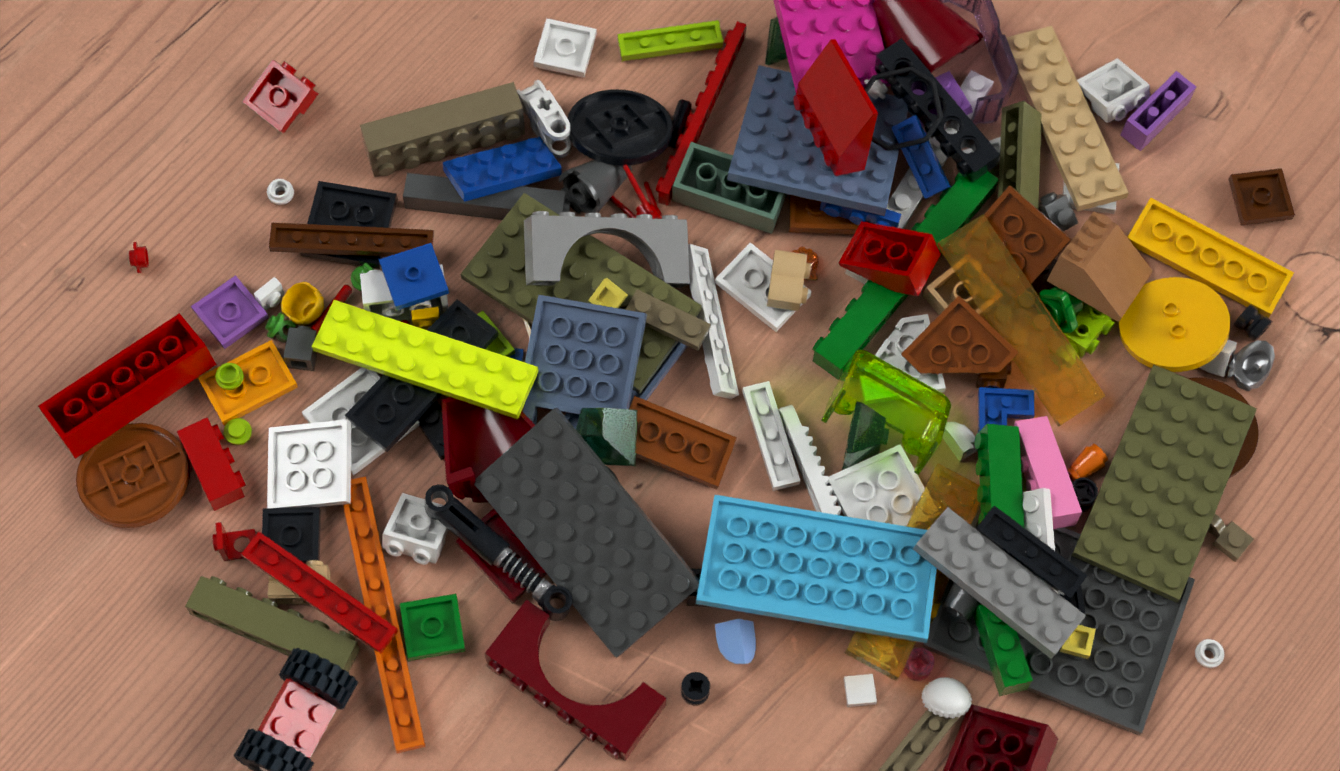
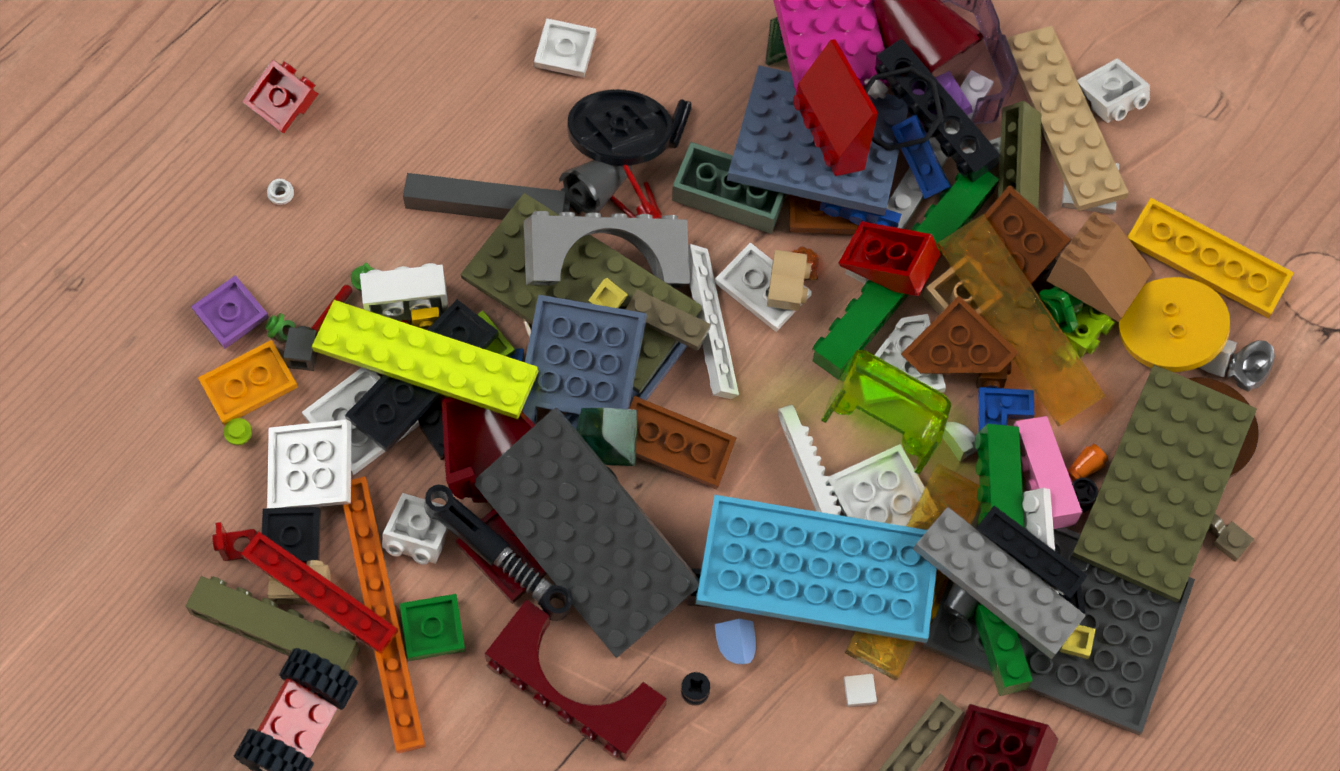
red brick [38,313,217,459] -> none
dark orange plate [76,423,190,528] -> none
red plate [129,242,149,273] -> none
red brick [177,417,246,511] -> none
lime plate [215,363,244,390] -> none
white plate [254,277,285,311] -> none
reddish brown plate [269,223,434,257] -> none
yellow hair [281,282,324,326] -> none
black plate [301,181,398,269] -> none
dark tan brick [360,82,525,177] -> none
blue plate [379,243,449,311] -> none
blue plate [443,136,562,202] -> none
white piece [517,80,571,158] -> none
lime plate [617,20,723,61] -> none
red plate [656,21,747,206] -> none
white plate [742,381,800,491] -> none
clear green slope [842,401,890,470] -> none
clear pink wheel [903,648,934,681] -> none
white hat [921,677,972,718] -> none
dark grey bracket [1038,192,1078,231] -> none
medium lavender brick [1121,71,1196,151] -> none
white plate [1195,639,1224,668] -> none
reddish brown plate [1228,168,1295,226] -> none
black wheel [1234,304,1273,341] -> none

